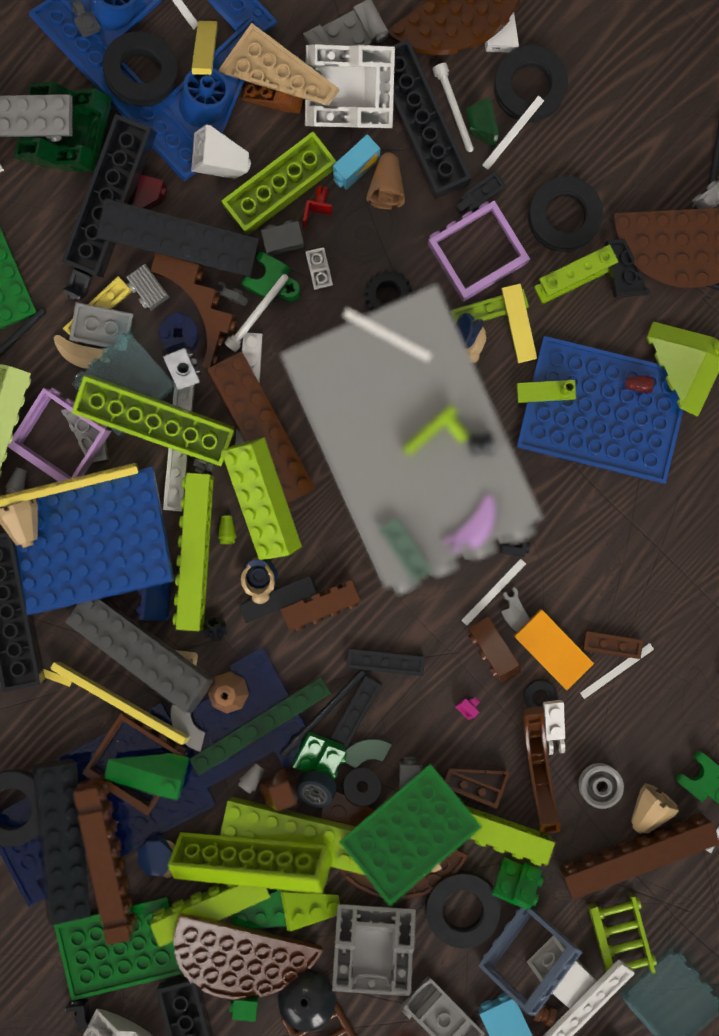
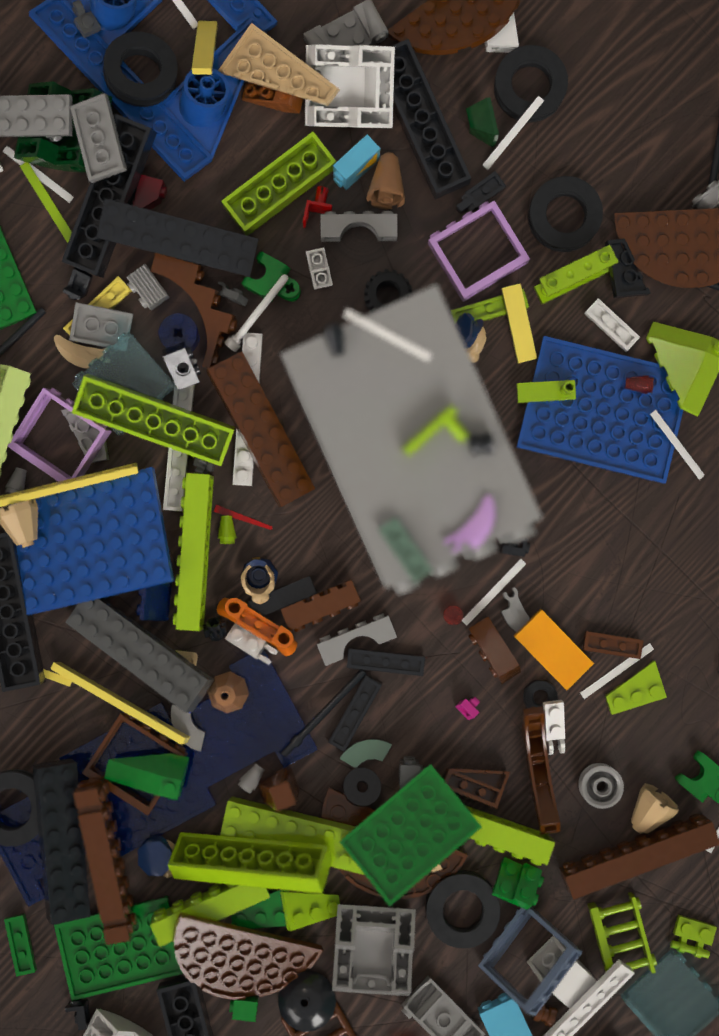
dark green plate [189,677,331,776] -> none
white slope [191,125,251,179] -> none
lime brick [221,437,302,560] -> none
dark grey brick [261,220,305,256] -> none
green plate [292,732,347,780] -> none
black wheel [297,770,337,808] -> none
white piece [432,63,473,152] -> none
none -> white sticker [2,146,74,203]
none -> green plate [4,913,37,977]
none -> lime sticker [20,162,72,243]
none -> light grey plate [70,93,127,183]
none -> red sticker [214,505,272,530]
none -> orange plate [217,598,298,656]
none -> white hinge [225,623,278,665]
none -> light grey arch [317,613,397,666]
none -> light grey arch [321,211,398,242]
none -> black cone [323,324,345,356]
none -> clear red wheel [443,605,463,625]
none -> white plate [584,298,640,352]
none -> lime wing [605,660,667,715]
none -> white sticker [650,409,704,480]
none -> lime plate [670,914,717,959]

